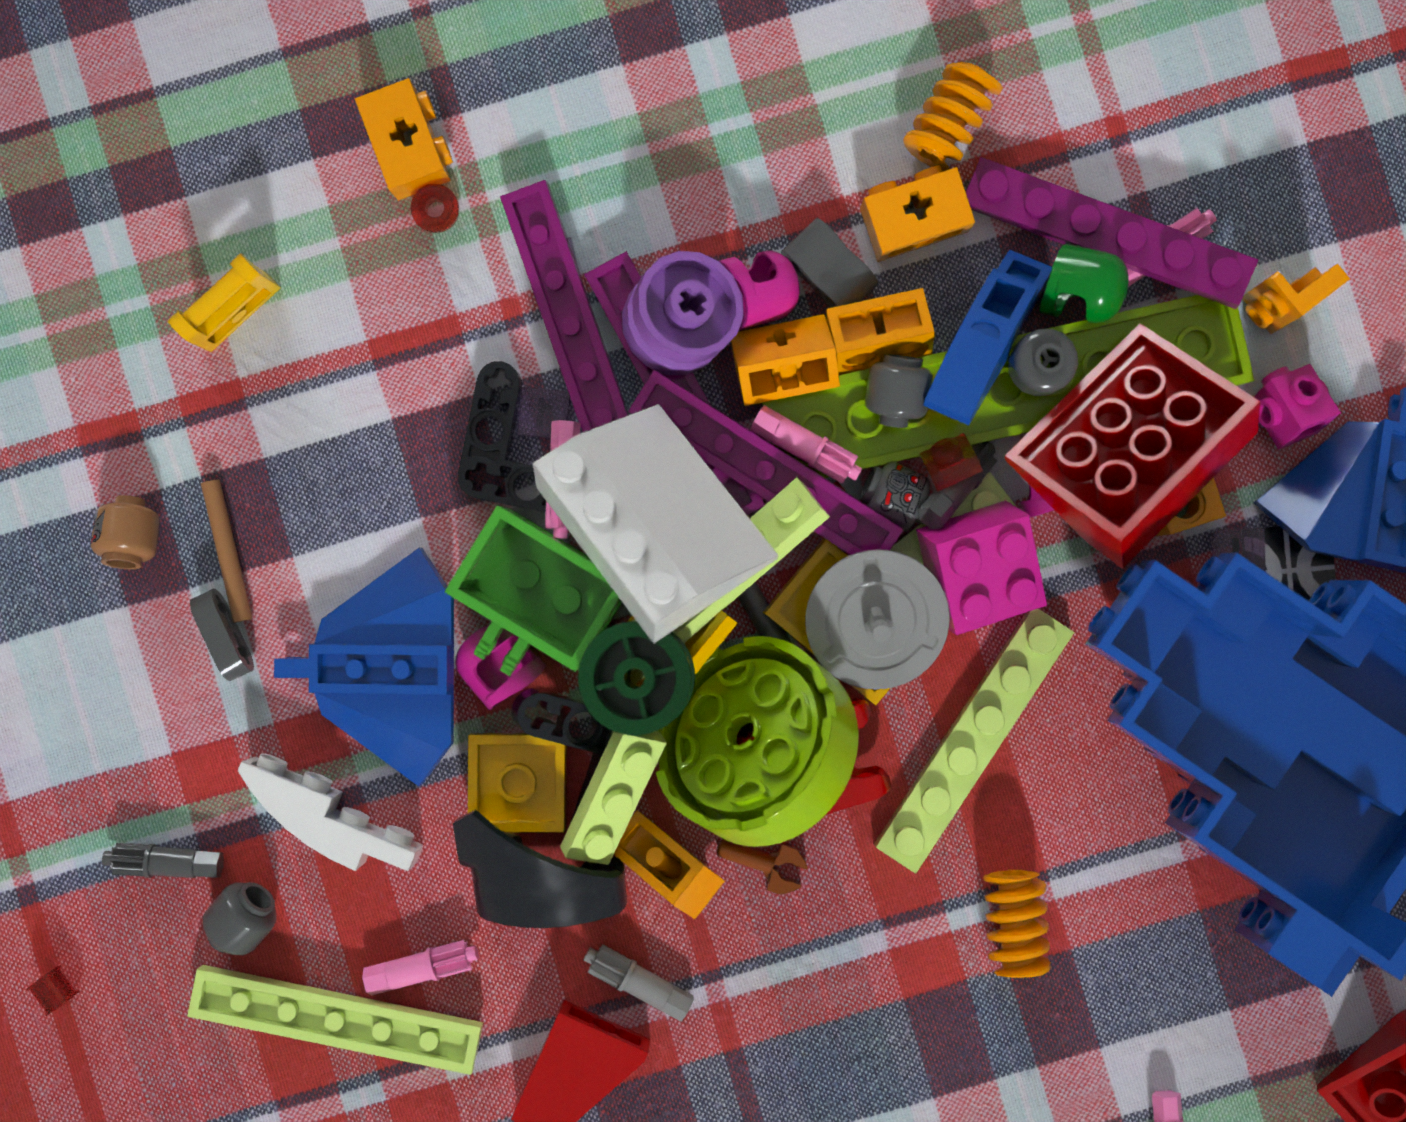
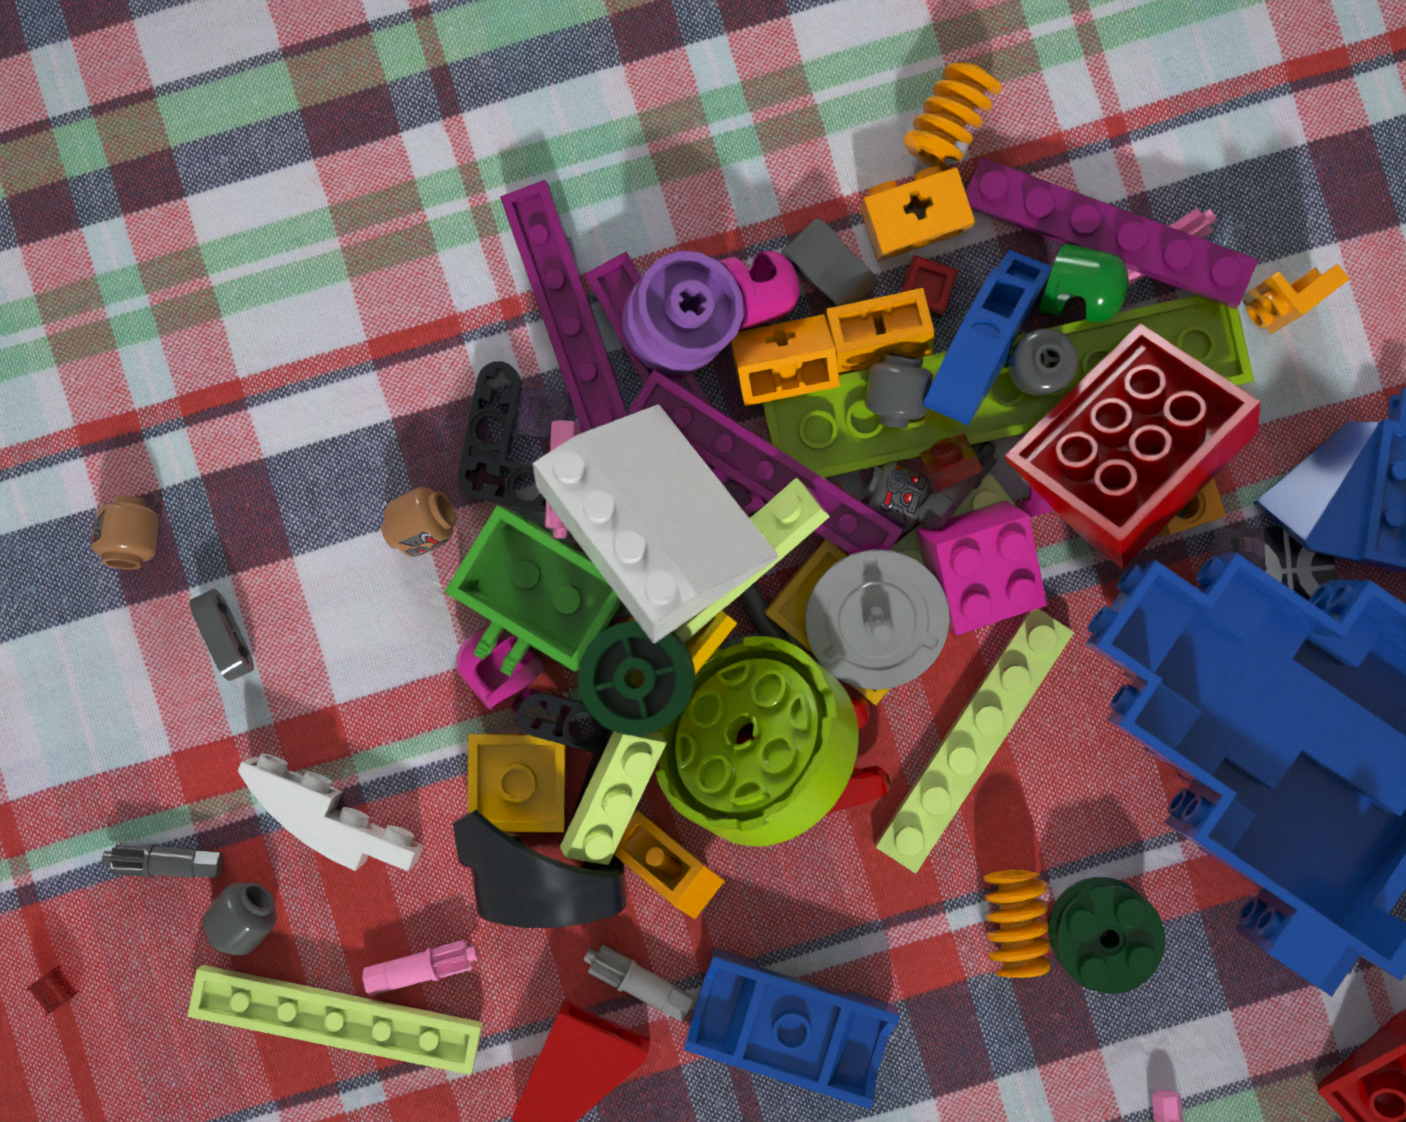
yellow plate [167,253,281,352] -> none
medium nougat bar [201,480,253,623] -> none
blue panel [274,548,454,786] -> none
light orange brick [354,78,454,201] -> none
clear red plate [411,184,459,233] -> none
dark orange bar [717,839,808,895] -> none
bright pink piece [750,405,863,484] -> none
dark pink brick [1254,364,1341,450] -> none
none -> medium nougat head [381,486,457,557]
none -> blue piece [684,948,900,1109]
none -> red tile [900,255,959,318]
none -> dark green wheel [1048,877,1165,994]

